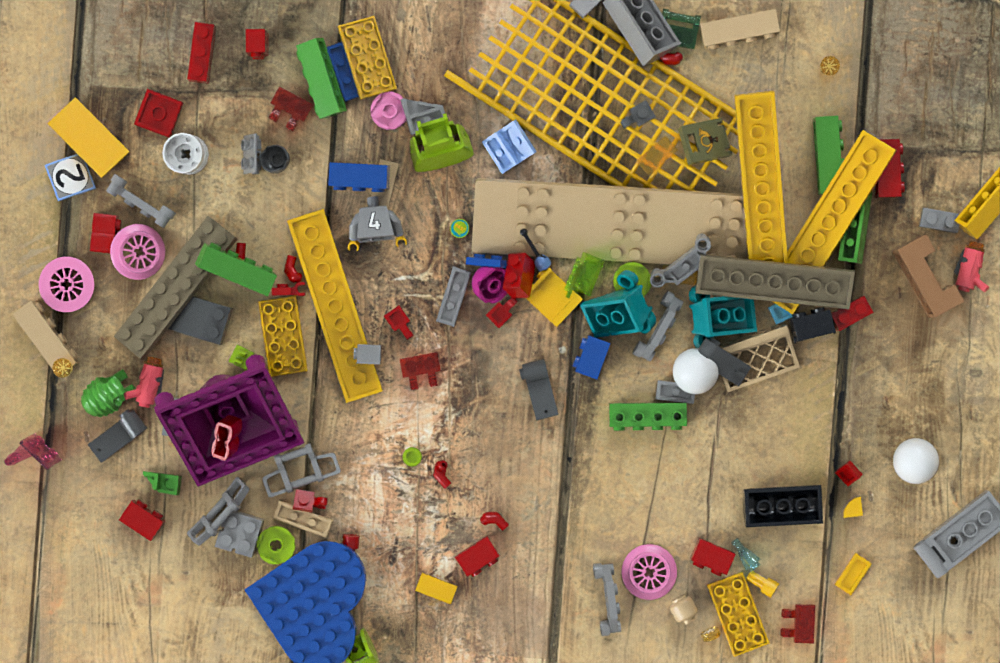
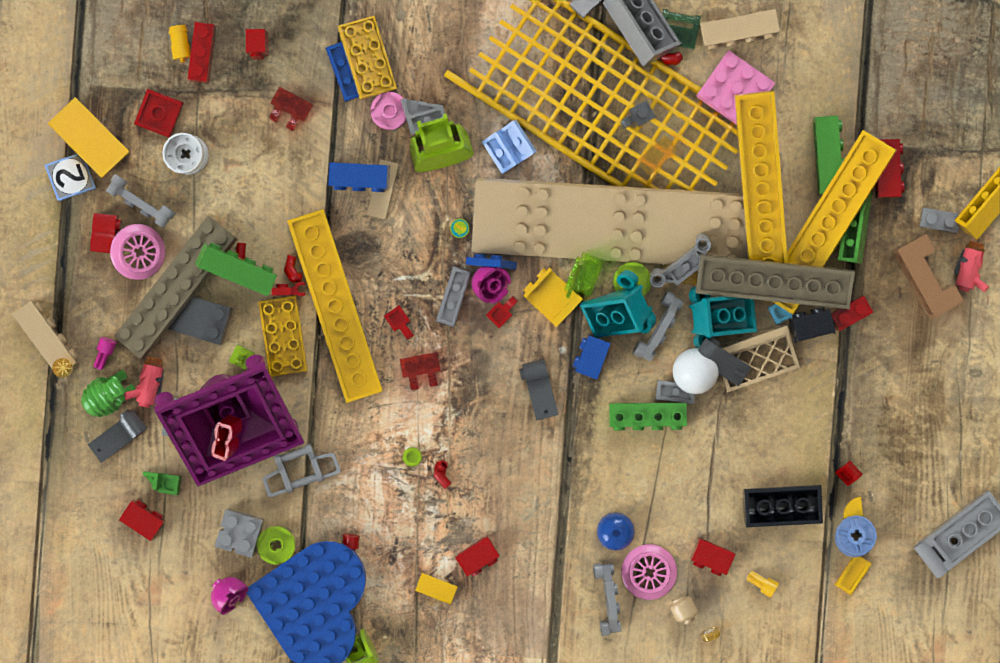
clear pink plate [4,434,61,470] -> none
bright pink piece [39,257,94,312] -> none
light grey bar [187,477,249,546] -> none
light grey hinge [241,133,261,174] -> none
dark grey hair [259,145,290,174] -> none
tan tile [273,500,333,538] -> none
plate [293,489,328,512] -> none
bright green brick [296,38,347,119] -> none
light grey torso [347,196,407,251] -> none
light grey brick [353,344,382,364] -> none
red arm [480,512,509,531] -> none
red brick [503,253,535,299] -> none
hinge [520,229,551,271] -> none
olive container [678,118,733,165] -> none
yellow tile [707,572,770,657] -> none
clear light blue cone [731,538,761,572] -> none
clear red plate [780,604,815,644] -> none
clear yellow tile [820,56,840,76] -> none
white piece [893,438,939,484] -> none
none -> dark pink piece [94,337,117,370]
none -> yellow piece [168,25,191,63]
none -> dark pink cylinder [210,577,249,615]
none -> blue cylinder [597,512,635,551]
none -> bright pink plate [696,50,775,125]
none -> medium blue wheel [835,515,877,558]

